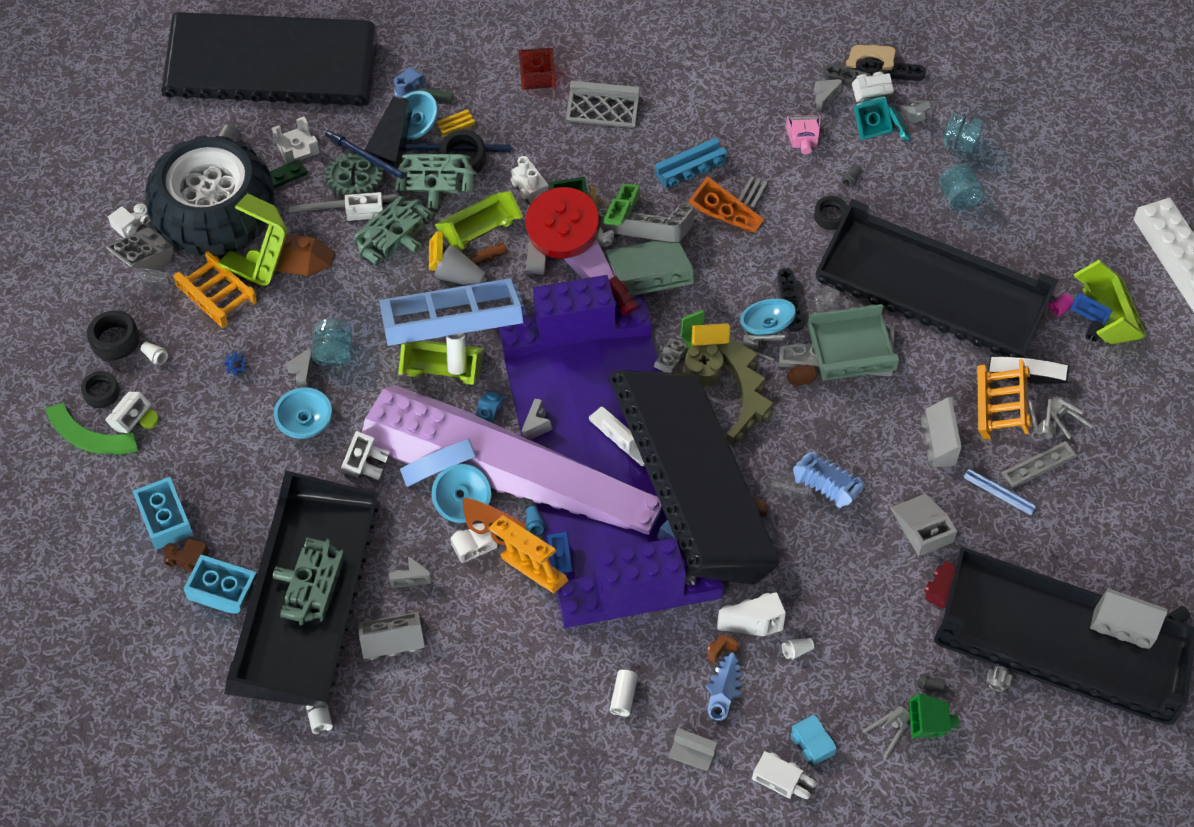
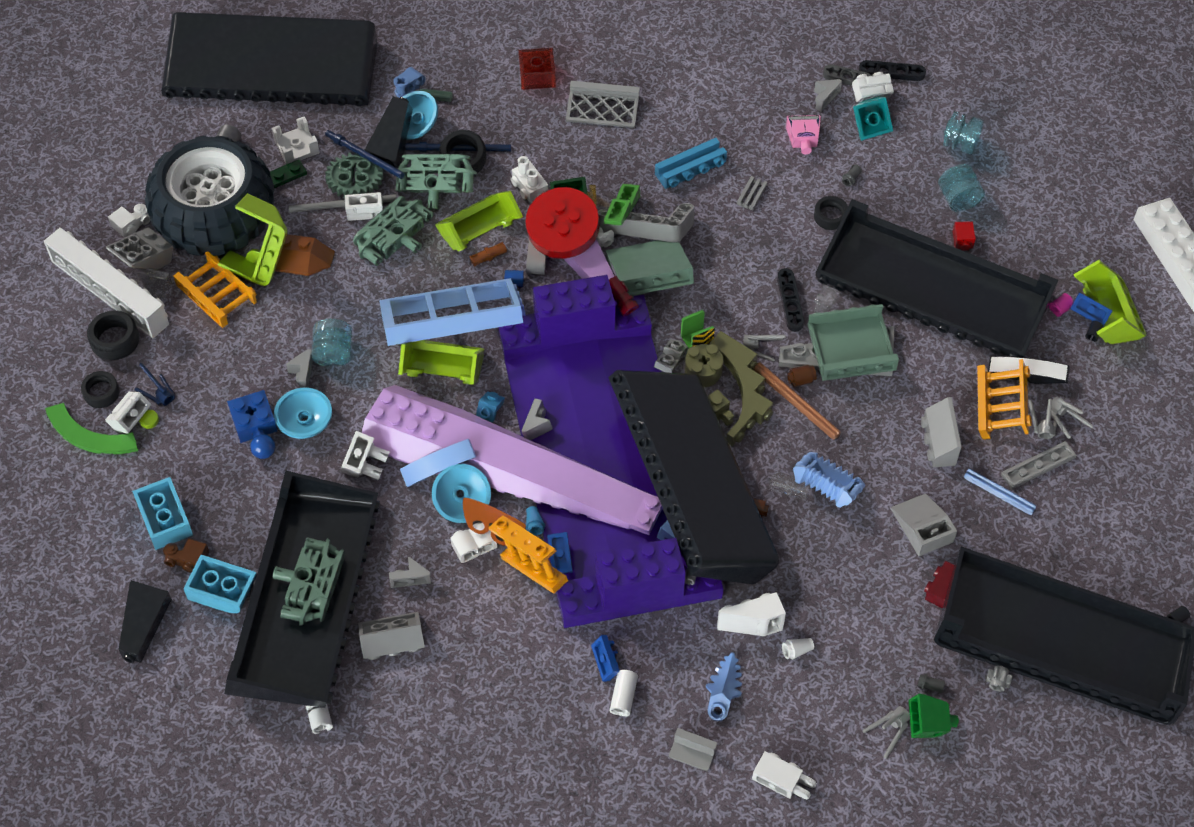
white cone [141,342,168,365] -> none
blue gear [222,351,248,376] -> none
yellow tile [429,231,443,271] -> none
light grey cone [434,245,488,286] -> none
yellow tile [436,109,475,137] -> none
white pin [446,333,467,374] -> none
white bracket [589,407,645,466] -> none
orange wedge [688,176,764,233] -> none
yellow tile [692,323,730,346] -> none
dark orange bracket [707,633,739,663] -> none
medium azure dish [740,299,796,335] -> none
medium azure brick [790,715,837,766] -> none
tan piece [846,45,895,70] -> none
teal piece [889,106,912,141] -> none
light grey slope [898,101,931,125] -> none
light grey slope [1090,588,1168,649] -> none
none -> white brick [44,228,169,338]
none -> black slope [118,580,172,663]
none -> dark blue plant [134,363,175,406]
none -> blue brick [227,390,277,459]
none -> blue gear [504,270,524,287]
none -> blue plate [591,635,620,682]
none -> olive brick [708,389,734,426]
none -> nougat axle [754,362,840,440]
none -> red brick [952,222,976,251]

